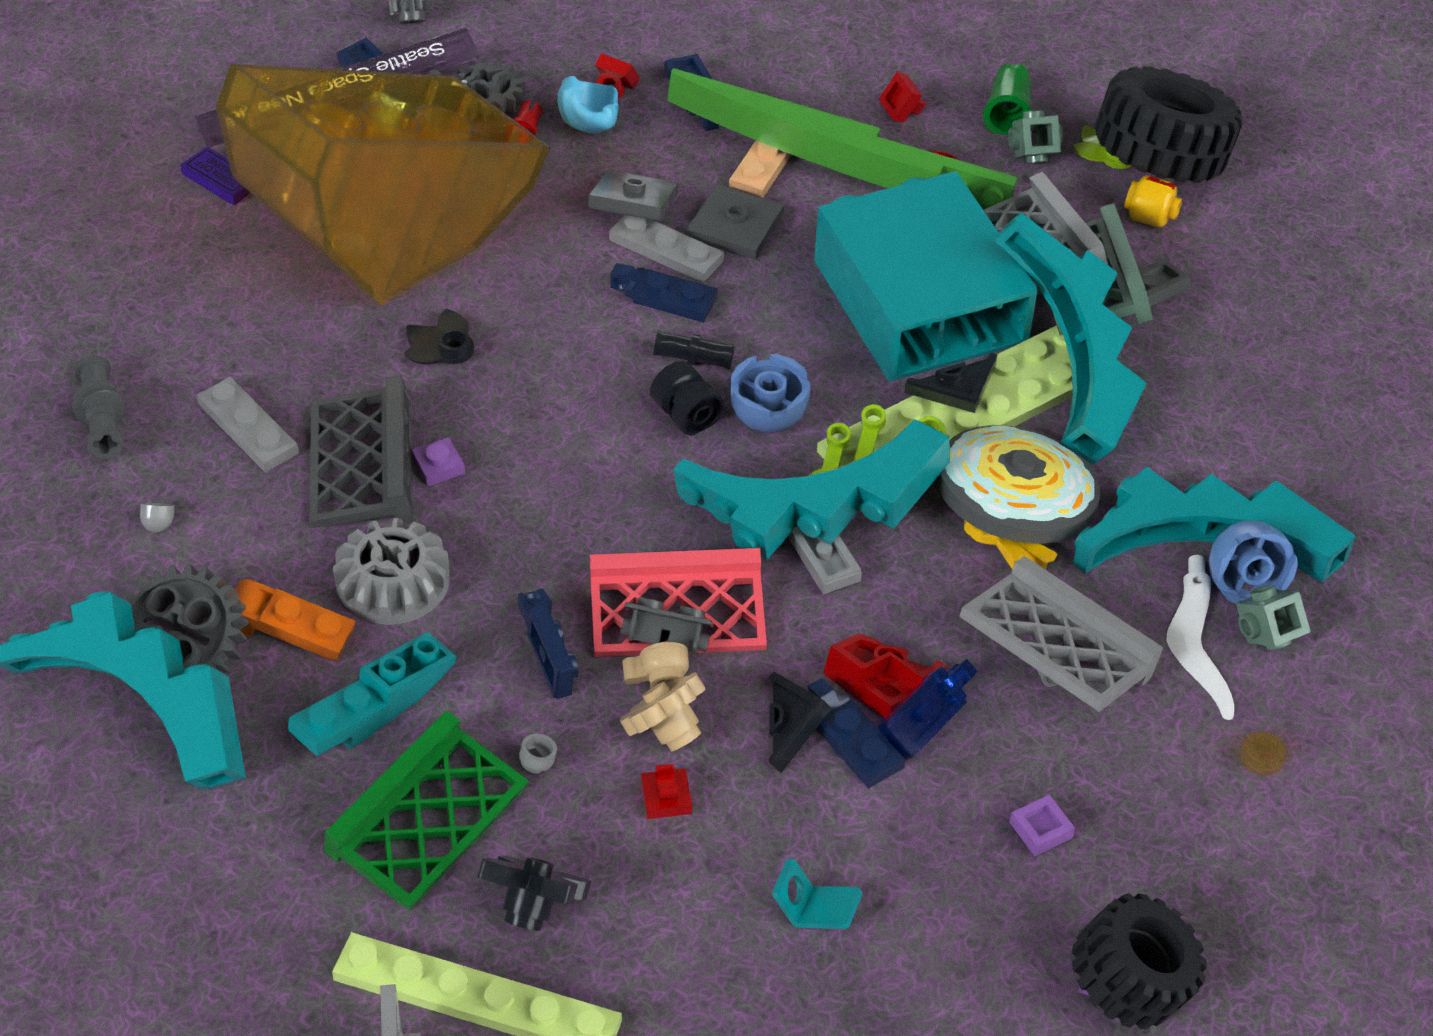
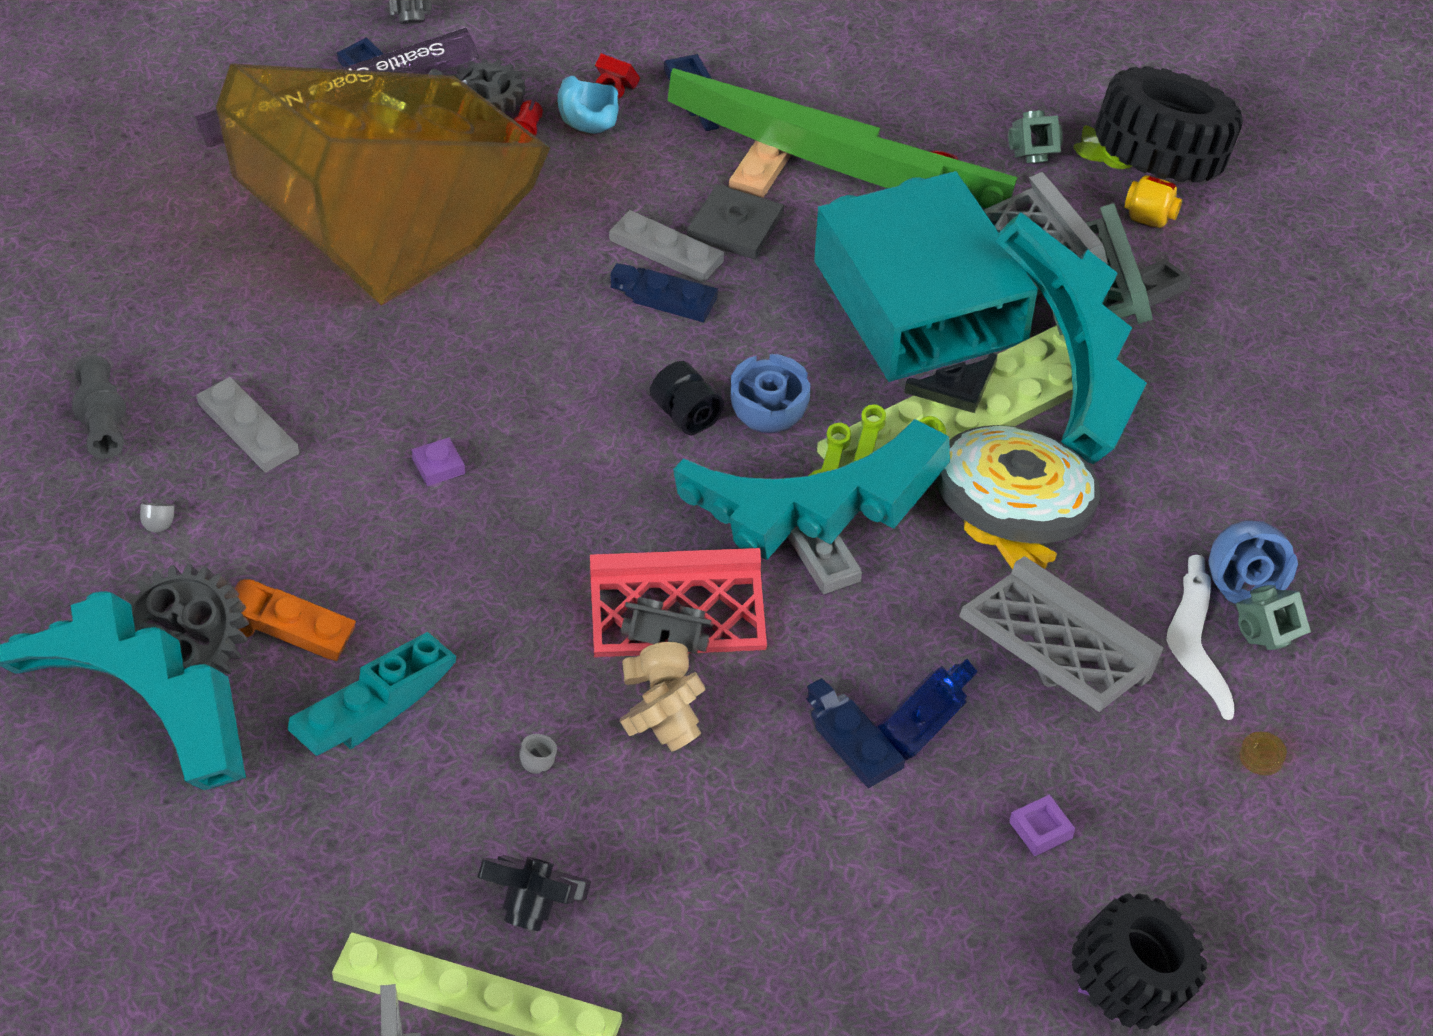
dark purple tile [181,146,260,205] -> none
dark grey fence [309,375,414,528] -> none
green fence [324,710,529,911] -> none
light grey gear [333,518,450,625] -> none
black plate [404,309,474,364] -> none
dark blue hinge [518,588,579,699] -> none
dark grey plate [588,170,678,221] -> none
red tile [641,763,692,819] -> none
black pin [653,330,735,369] -> none
black tile [769,672,831,773] -> none
teal bracket [772,859,863,929] -> none
red slope [823,633,948,720] -> none
red tile [878,71,927,122] -> none
green plant [983,63,1032,135] -> none
teal arch [1073,467,1356,583] -> none

